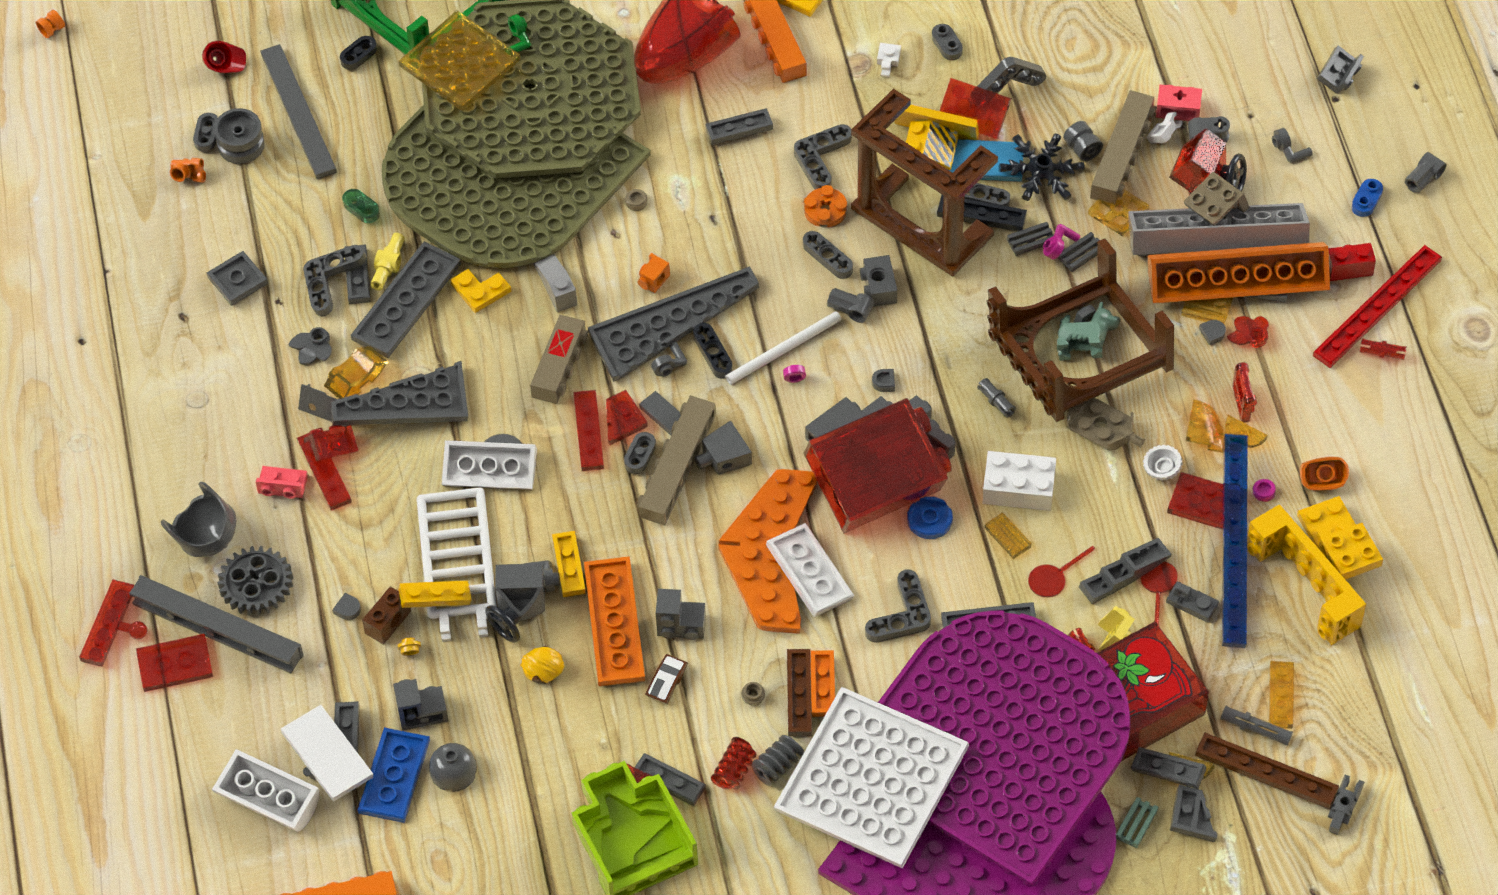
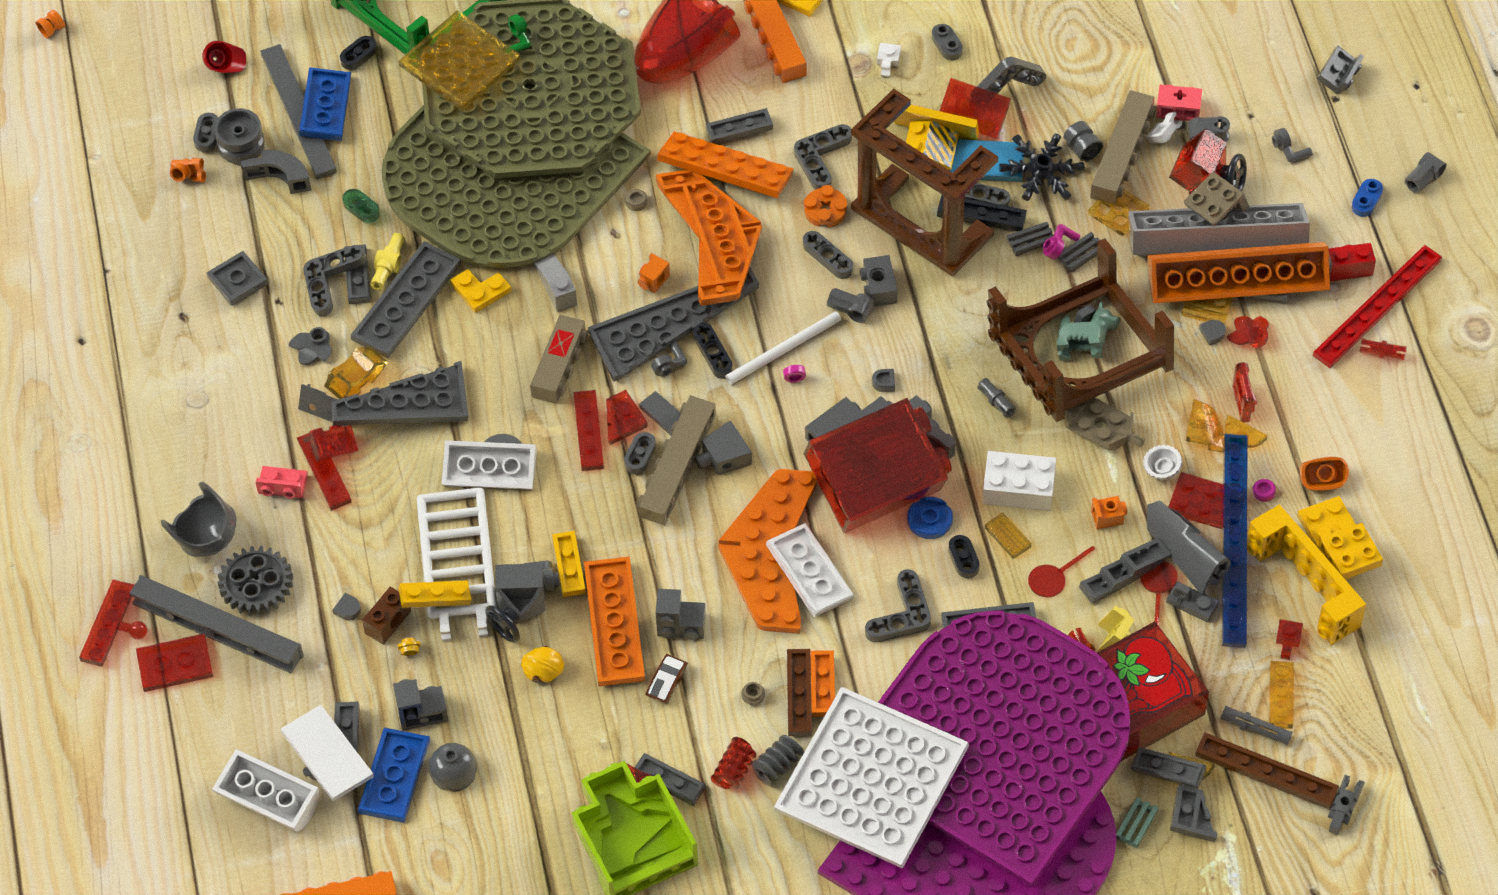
none -> dark grey arch [241,150,312,194]
none -> blue tile [299,67,351,141]
none -> orange wing [656,170,762,306]
none -> orange plate [657,131,794,198]
none -> black plate [948,535,979,578]
none -> orange brick [1091,496,1127,529]
none -> dark grey panel [1147,500,1231,595]
none -> clear red plate [1276,619,1303,660]

